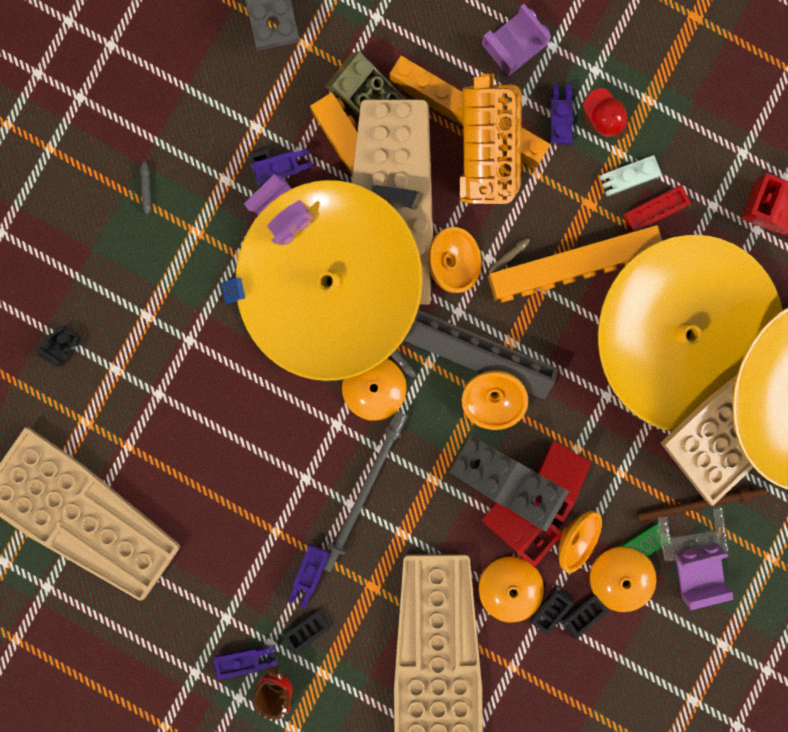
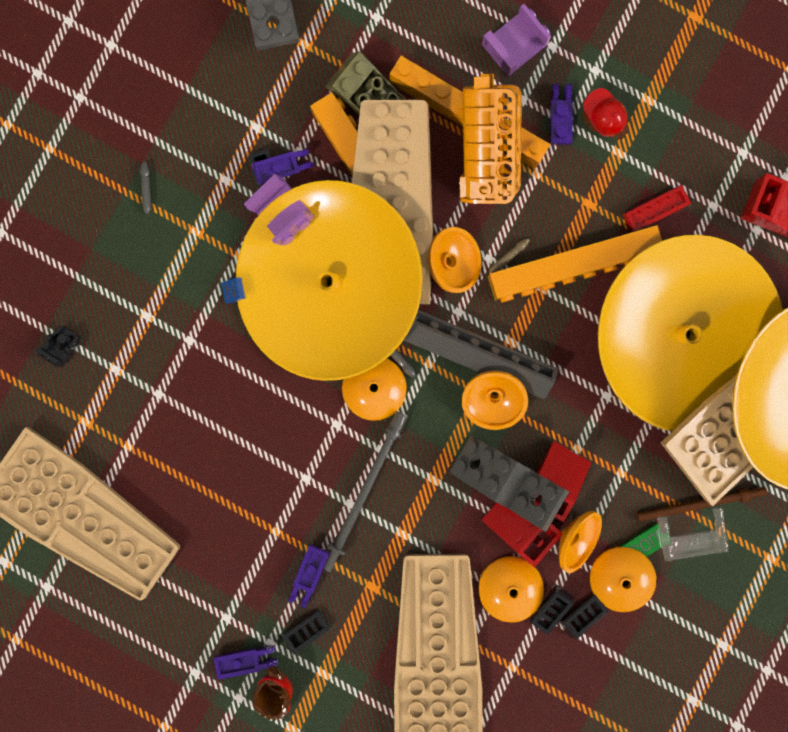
black slope [371,185,423,210] -> none
light aqua hinge [599,155,662,197] -> none
medium lavender panel [675,543,734,610] -> none

